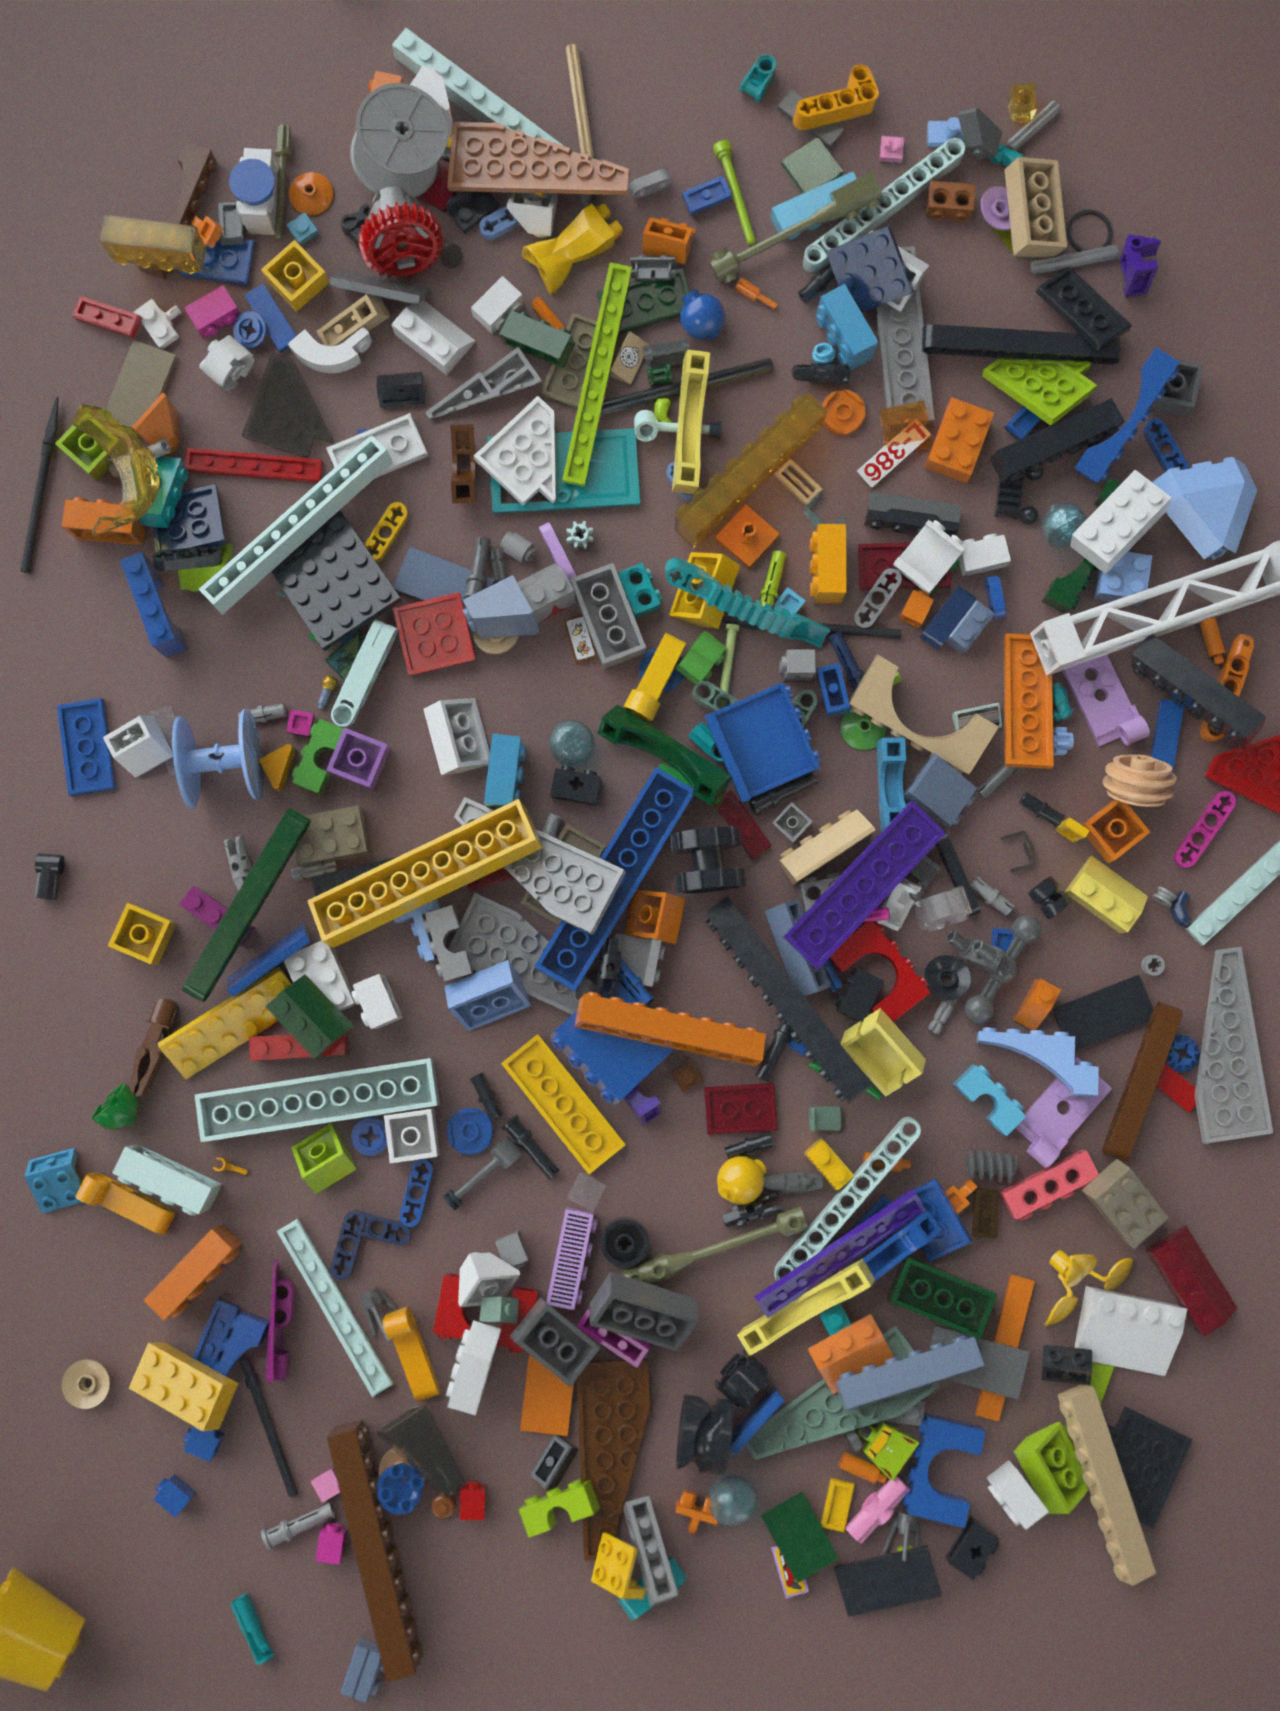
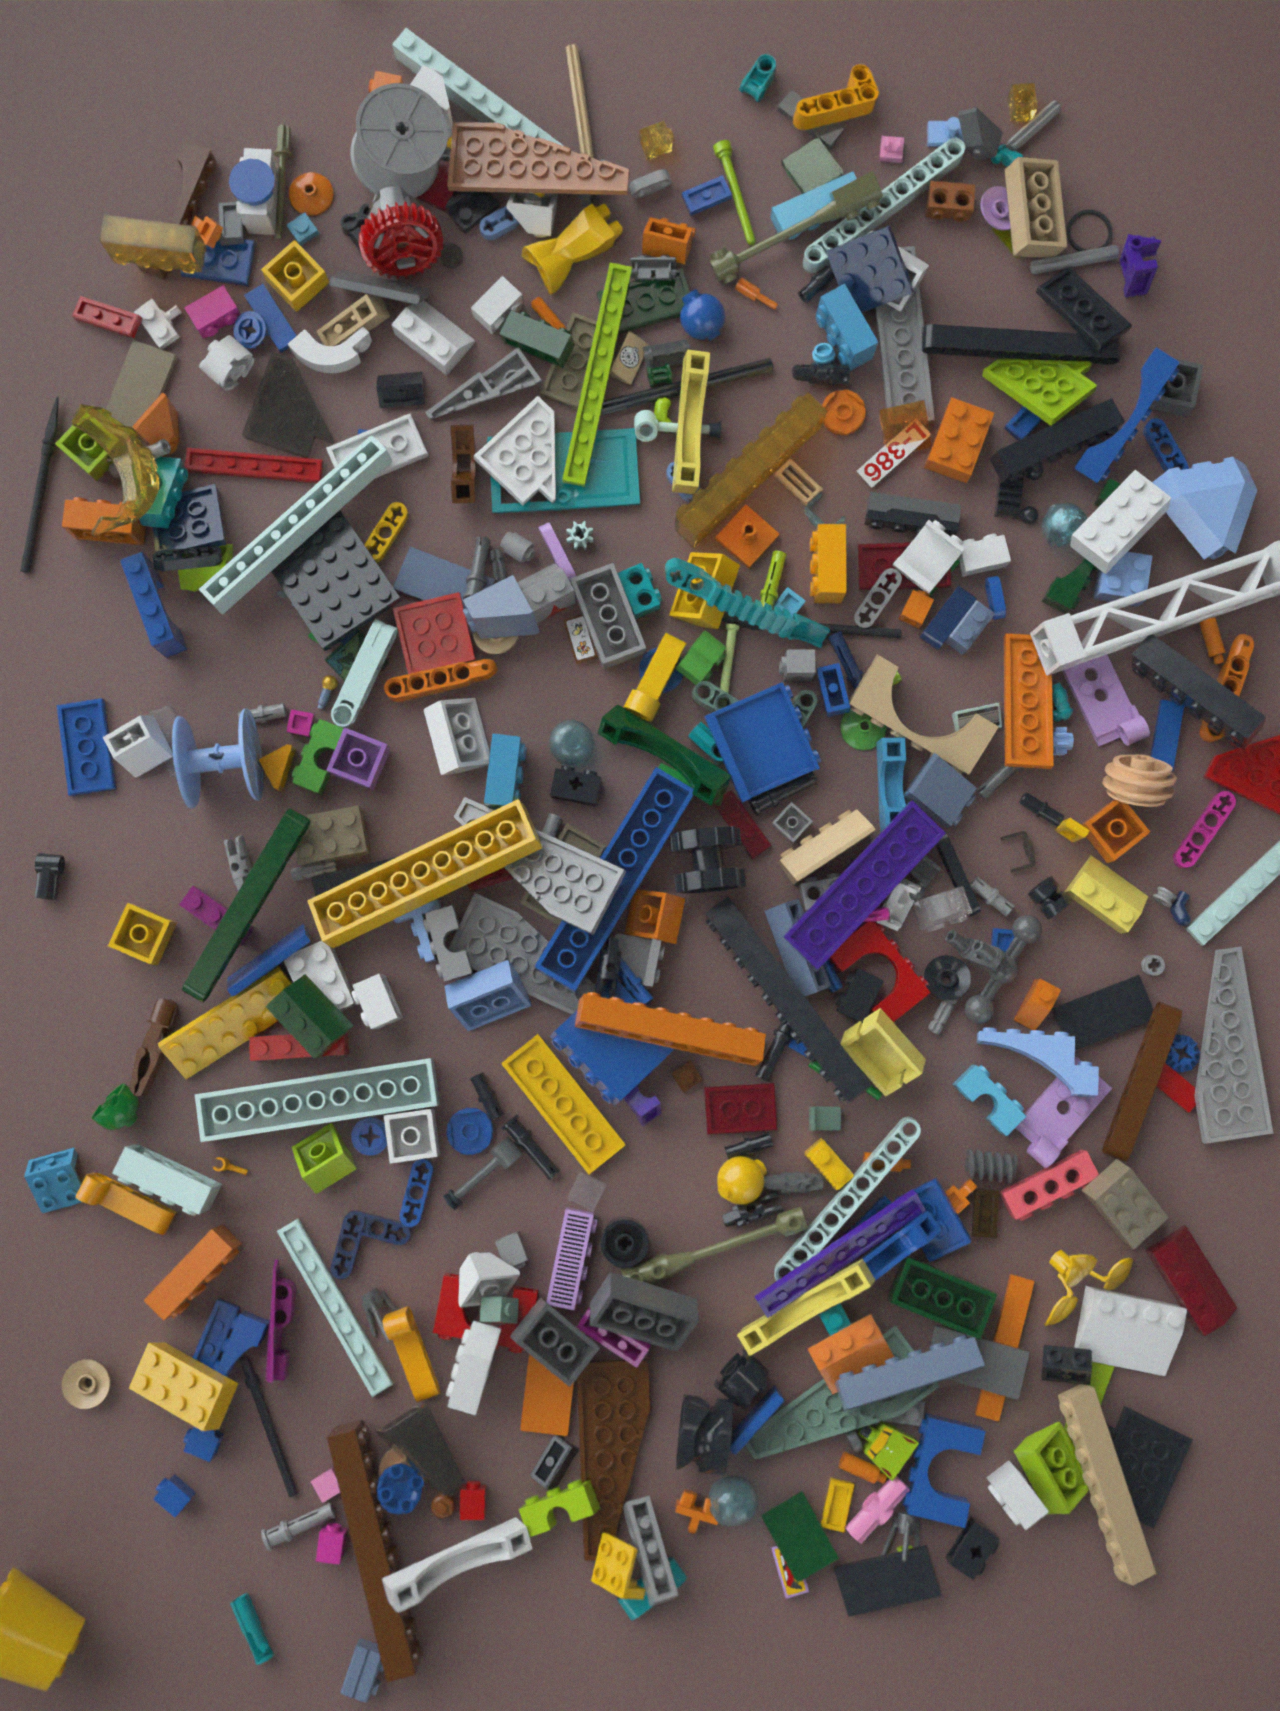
none -> white arch [382,1517,532,1613]
none -> orange piece [384,659,498,702]
none -> clear yellow brick [639,121,675,160]

